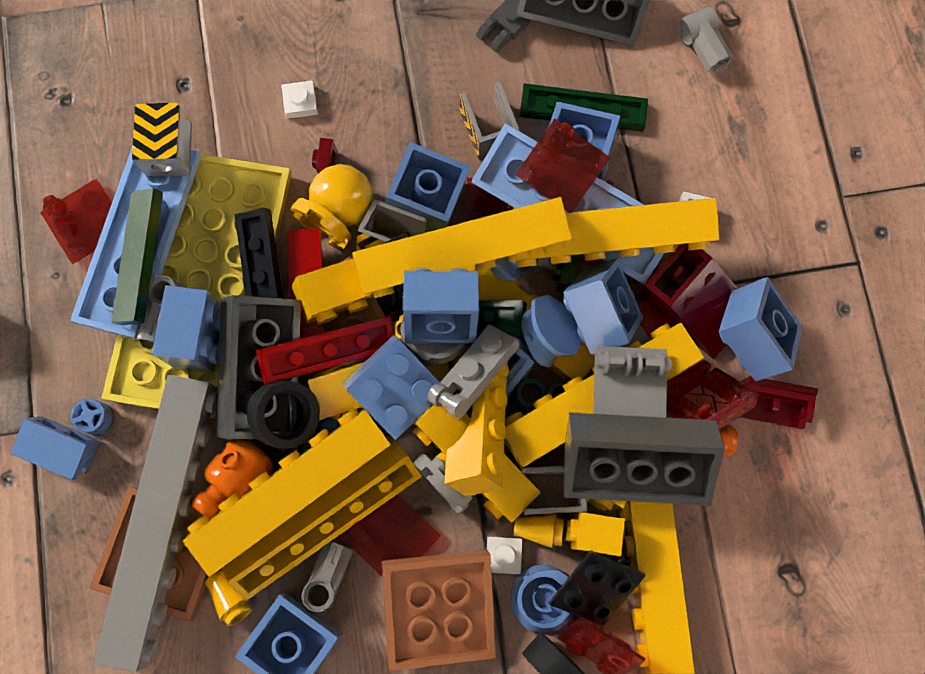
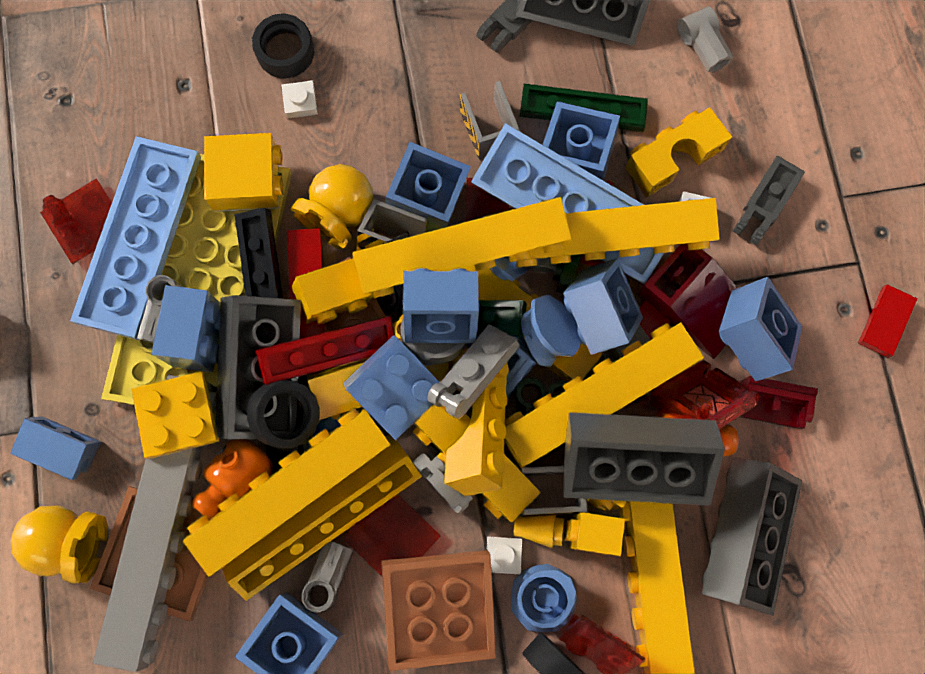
medium blue wheel [70,398,114,435] -> none
tile [111,188,163,326] -> none
piece [132,103,192,177] -> none
yellow cone [205,571,252,626] -> none
dark red plate [312,138,338,173] -> none
clear red hinge [515,119,611,213] -> none
black hinge [548,550,646,626] -> none
light grey hinge [593,346,671,418] -> none
none -> yellow tile [10,505,108,584]
none -> yellow plate [131,371,219,459]
none -> yellow piece [204,133,283,212]
none -> black tyre [252,13,315,79]
none -> yellow arch [625,107,732,198]
none -> dark grey slope [702,457,802,615]
none -> dark grey hinge [732,155,805,245]
none -> red tile [858,284,918,358]

